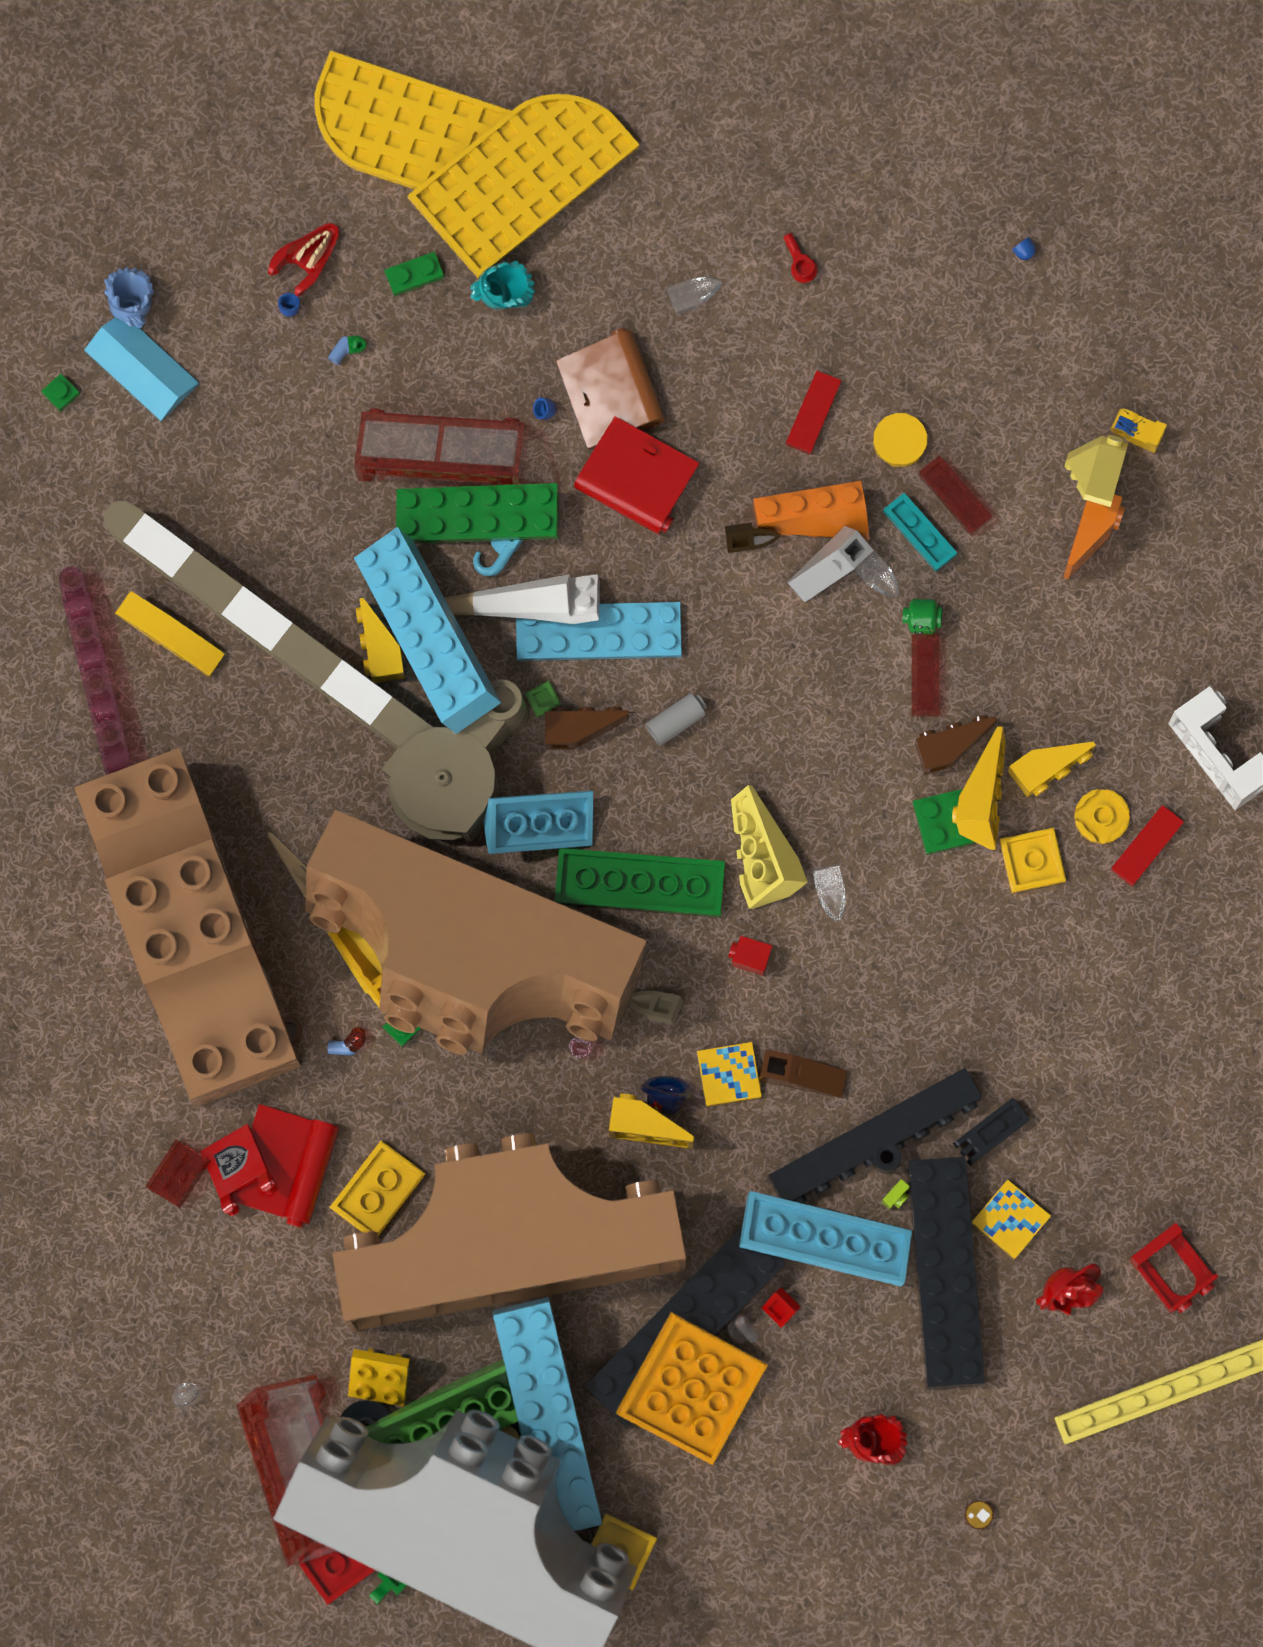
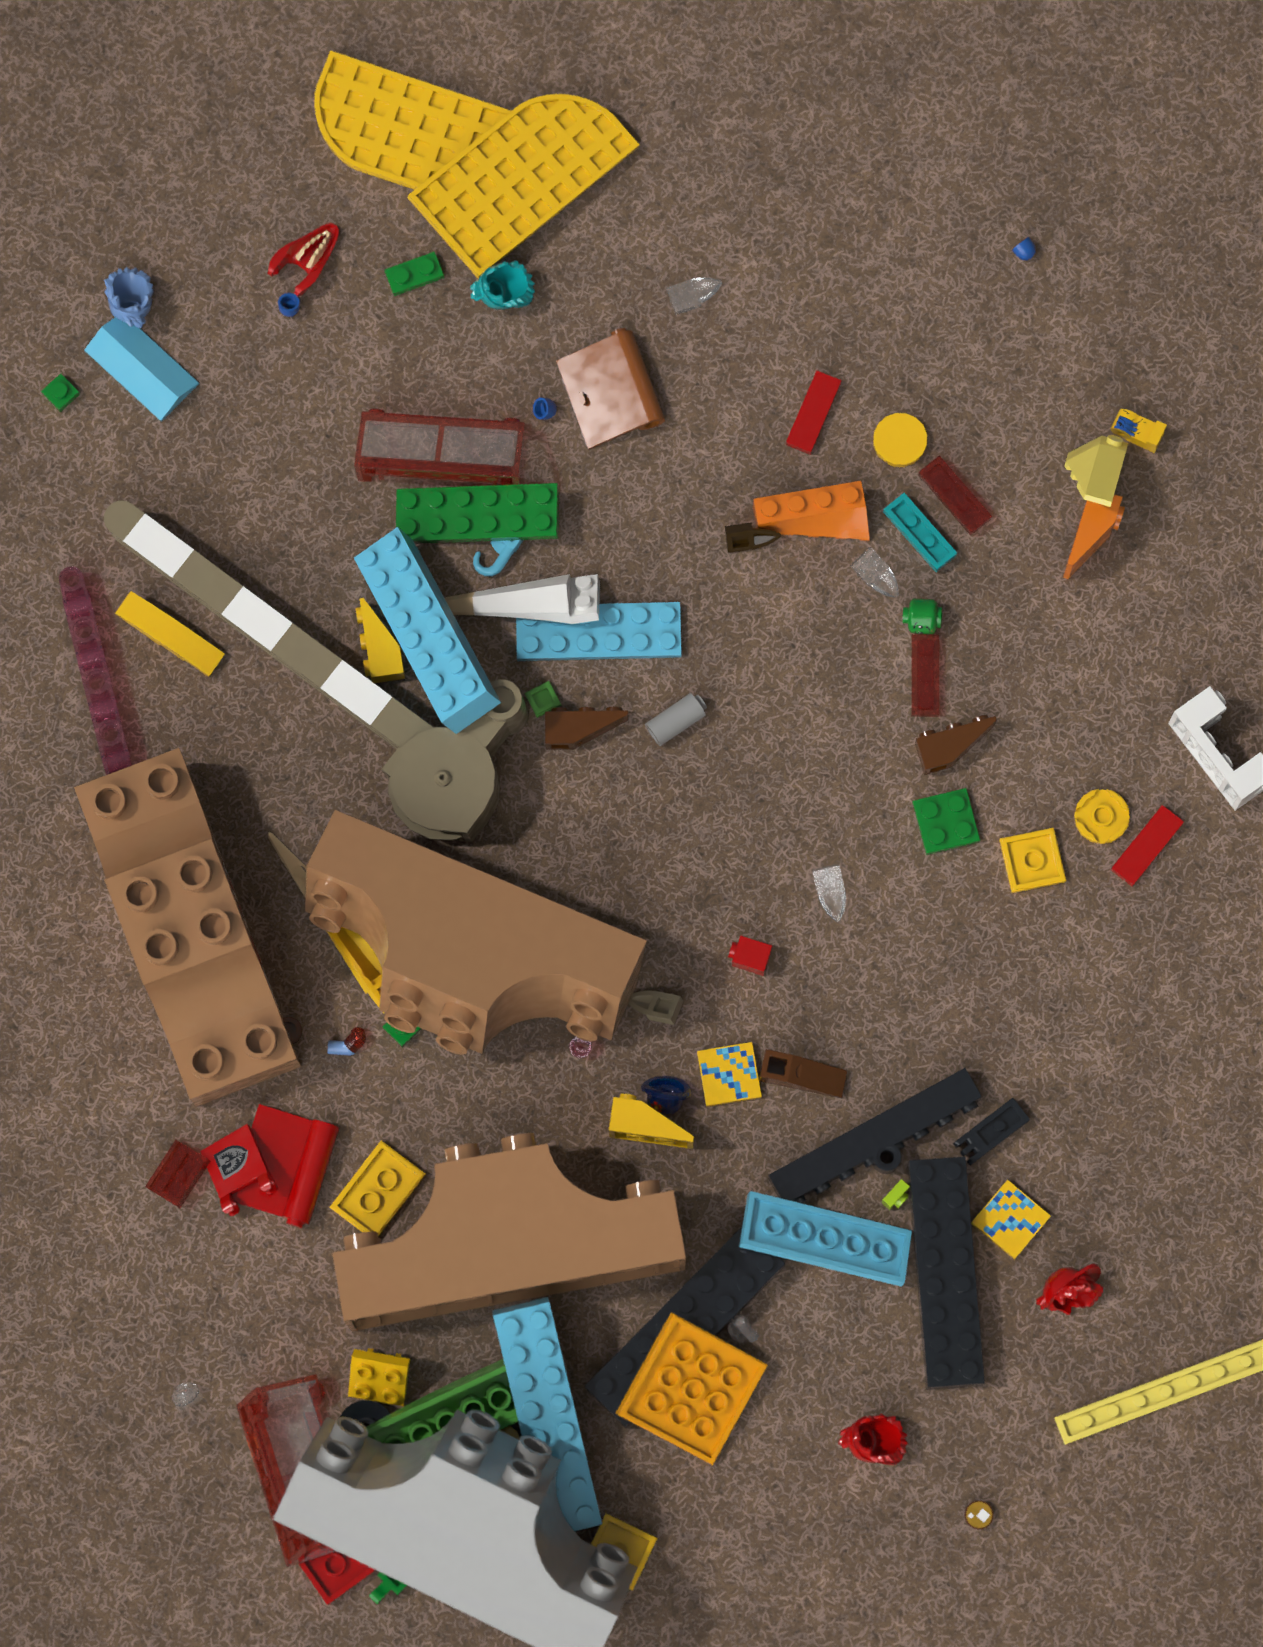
arm [328,335,367,365] -> none
medium azure slope [483,790,593,854] -> none
green plate [554,848,725,917] -> none
red door [574,416,699,535] -> none
light yellow wedge [731,785,808,909] -> none
red plate [761,1287,801,1328] -> none
red plate [783,233,818,283] -> none
light grey slope [787,526,873,602] -> none
yellow wedge [952,726,1006,850] -> none
yellow slope [1008,742,1096,798] -> none
red panel [1129,1223,1218,1313] -> none

